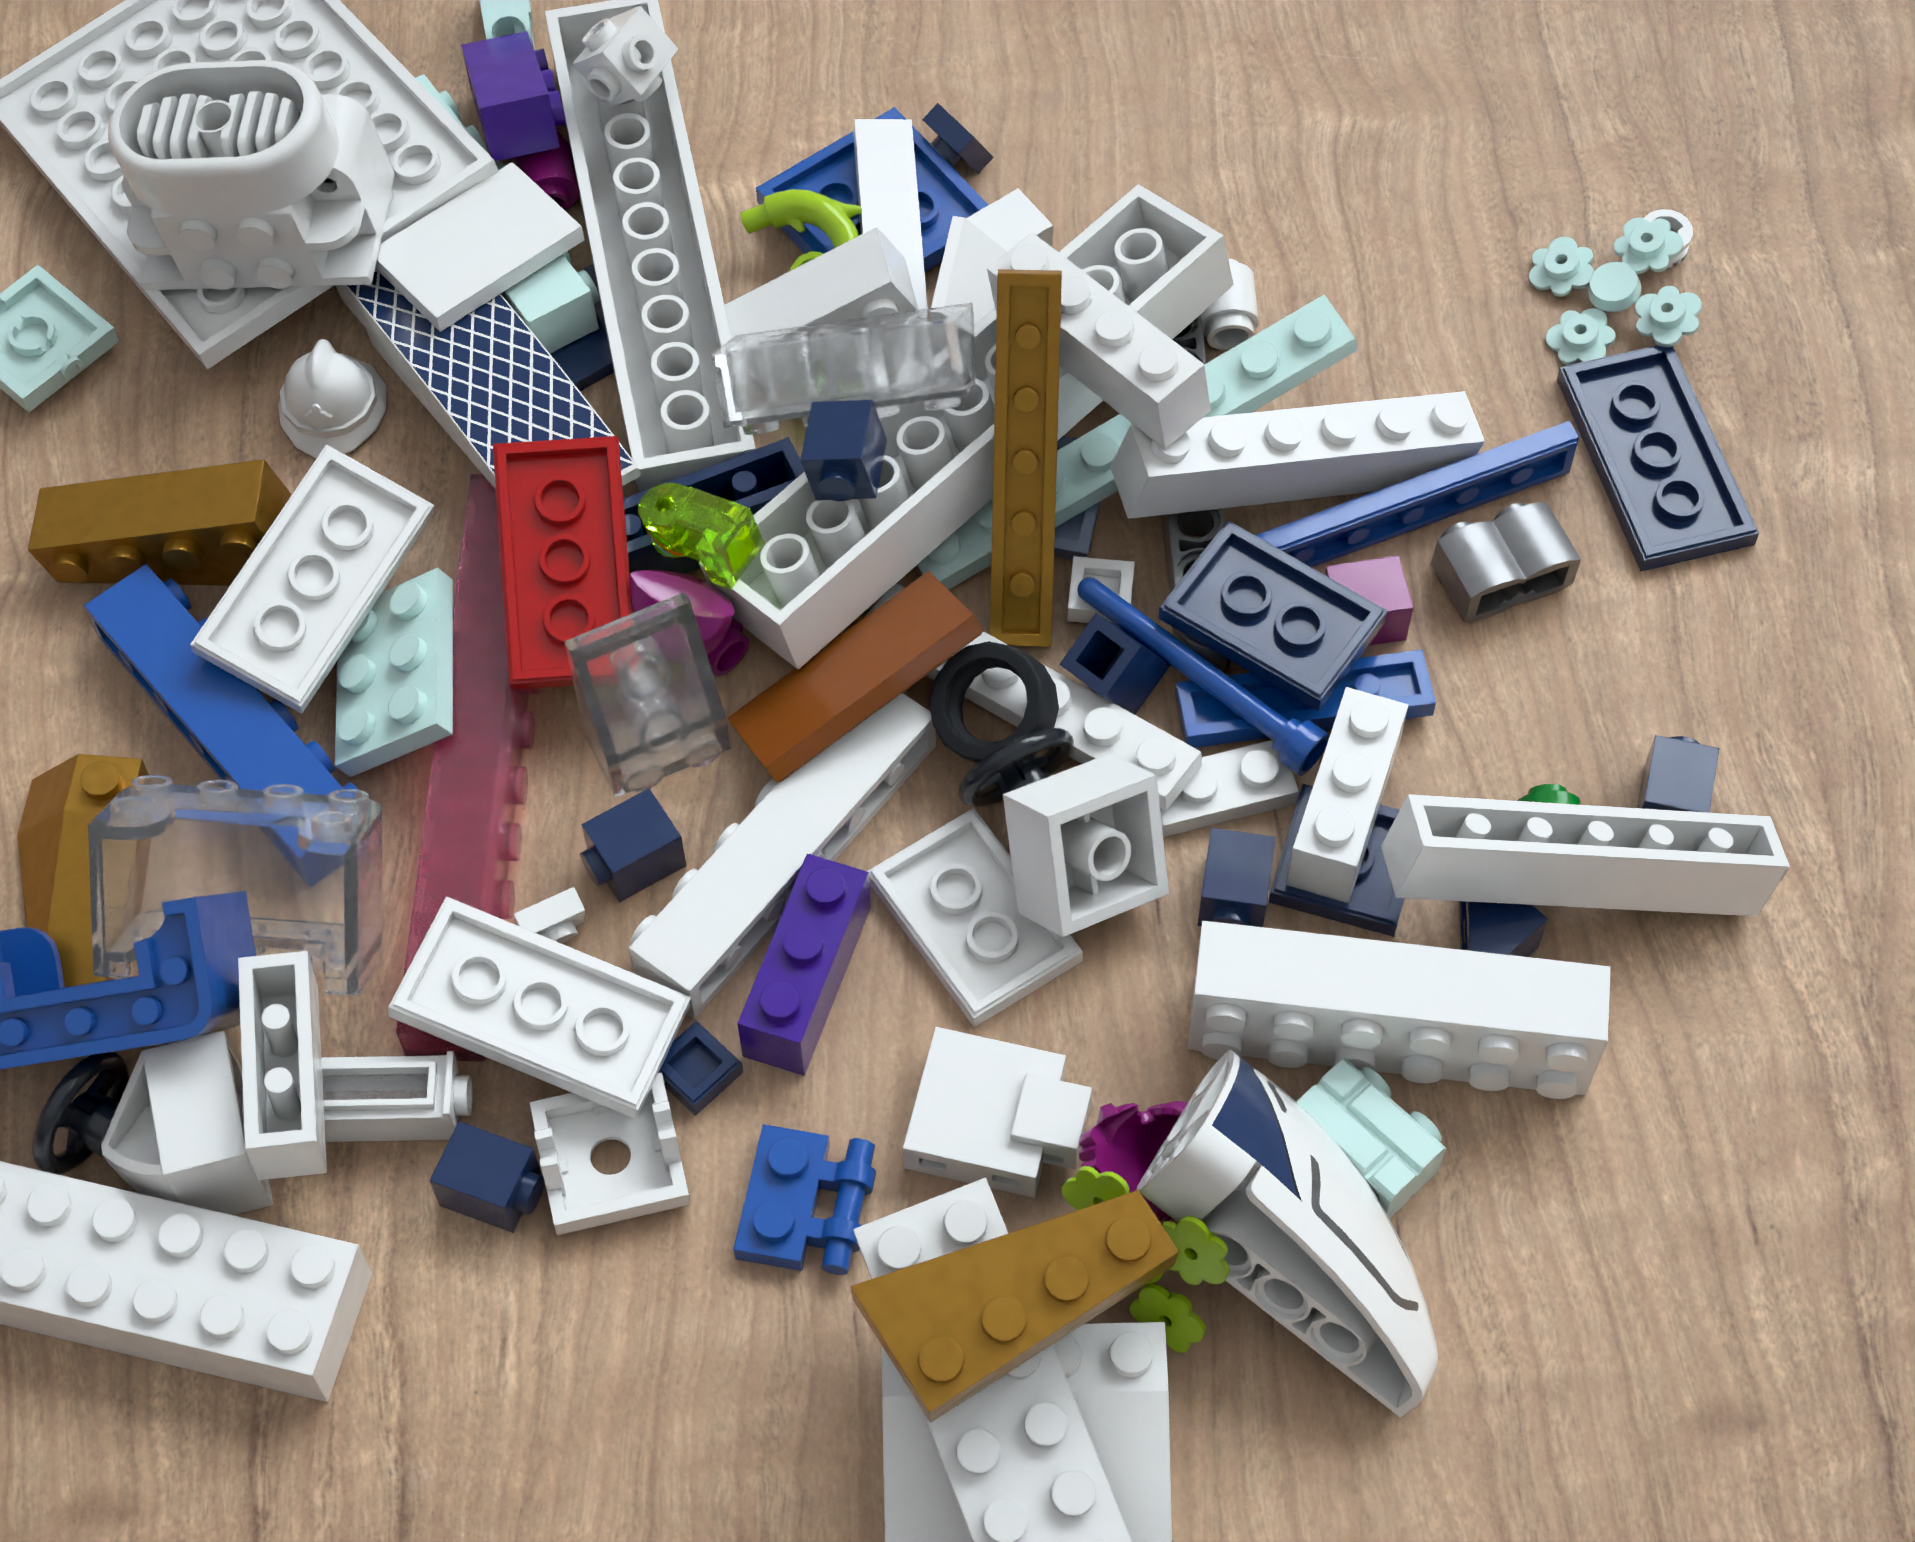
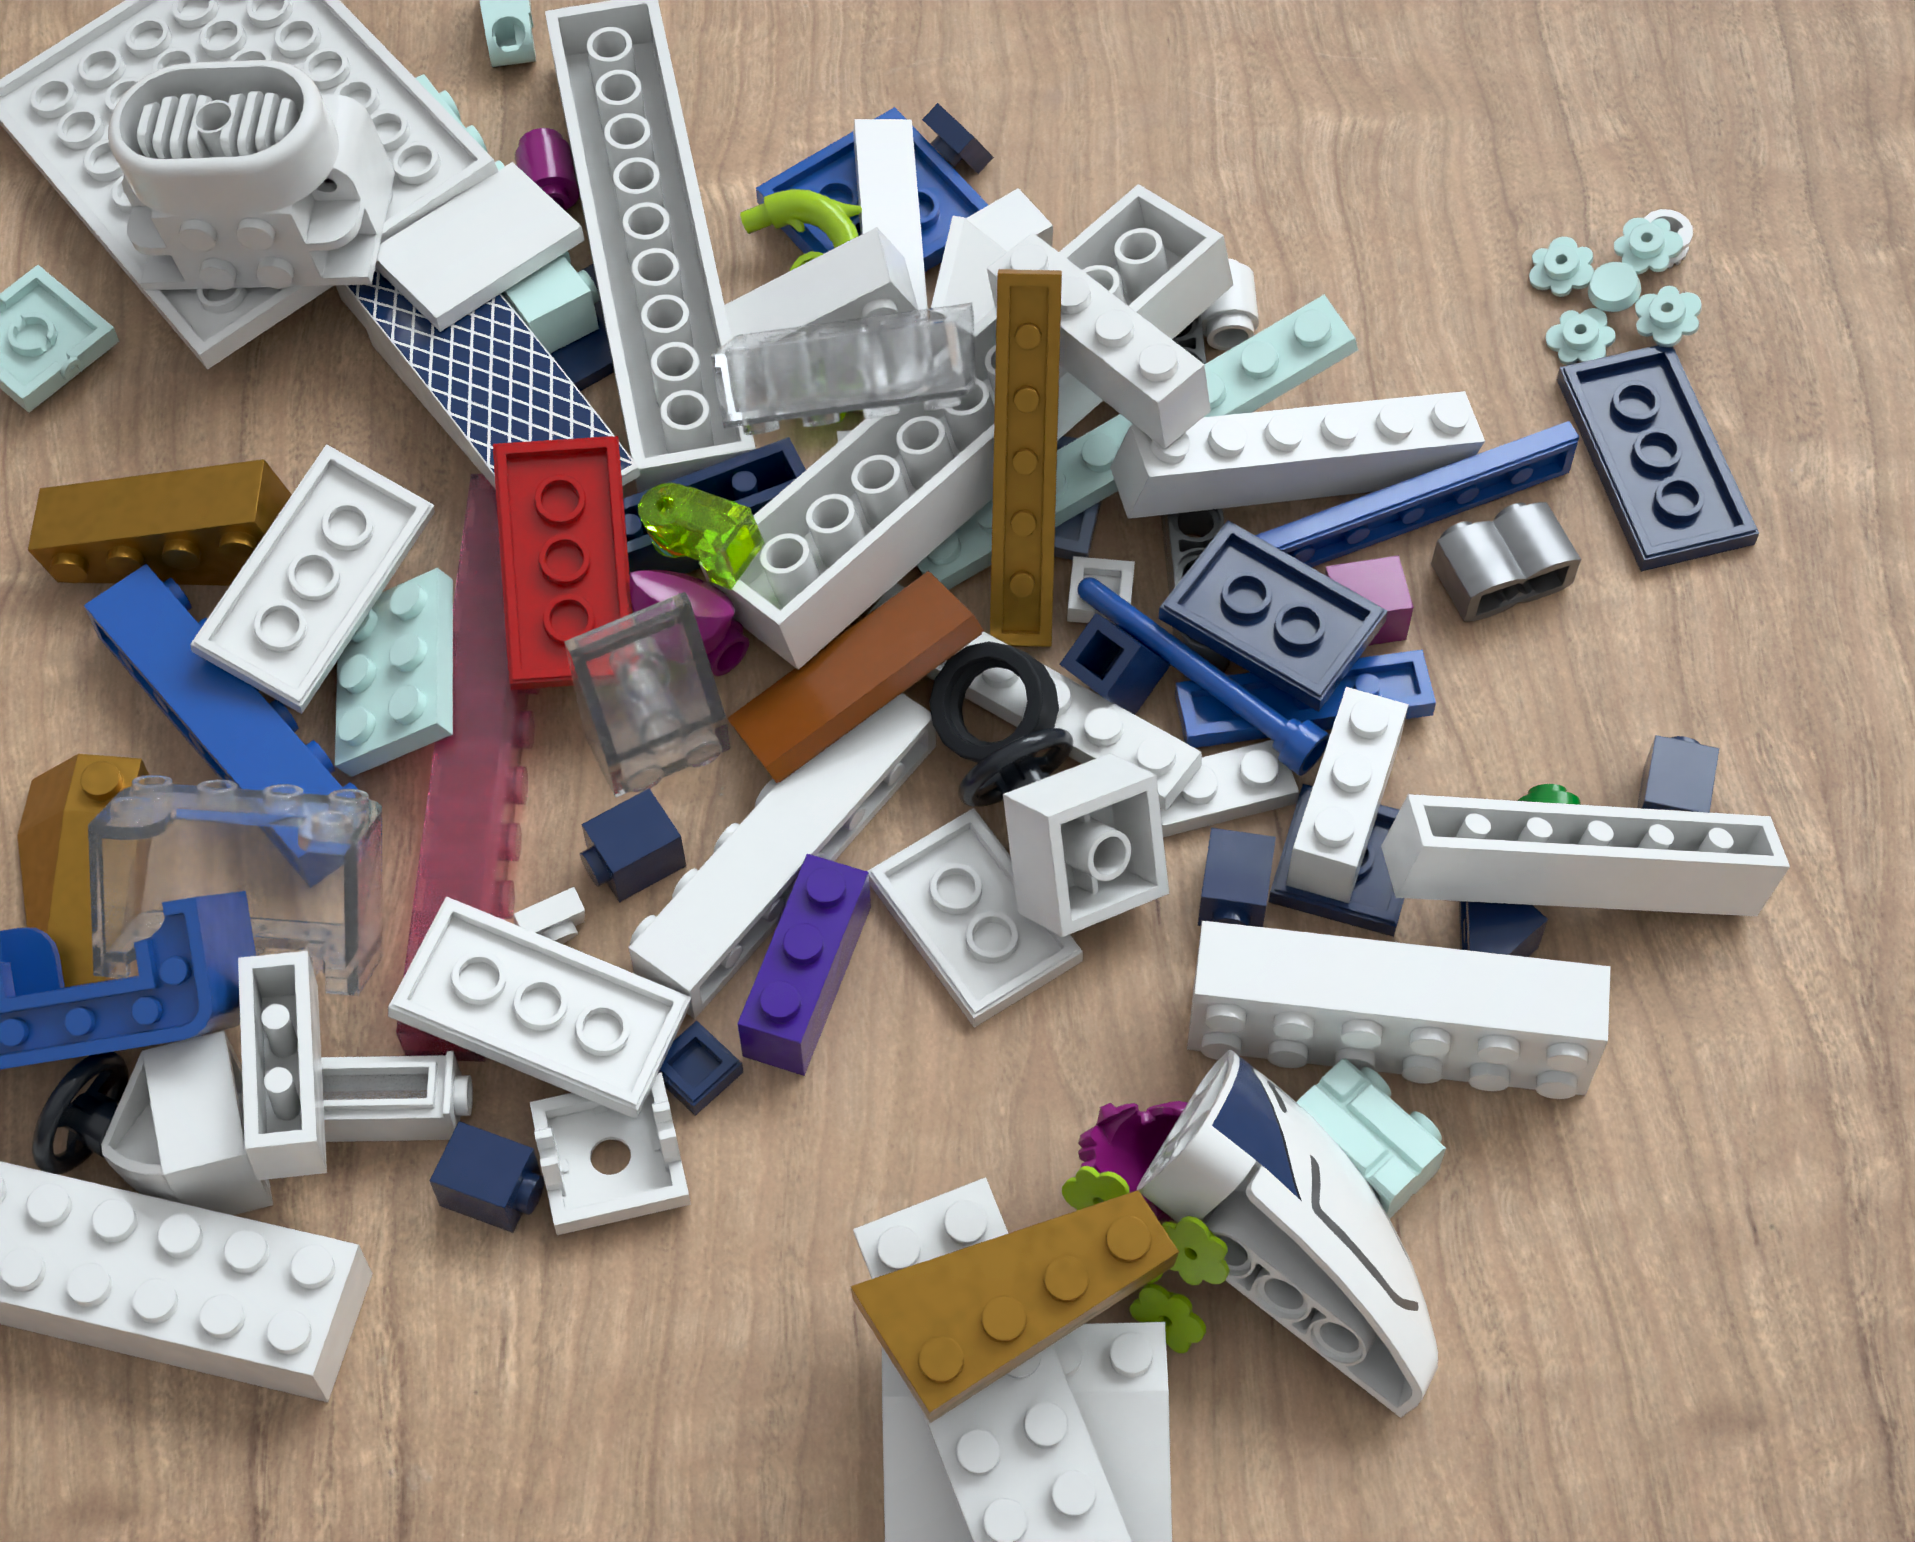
white piece [278,339,387,459] -> none
dark purple brick [461,31,566,161] -> none
white brick [572,6,678,107] -> none
blue plate [733,1124,876,1275] -> none
dark blue brick [800,400,887,501] -> none
white piece [903,1027,1092,1198] -> none

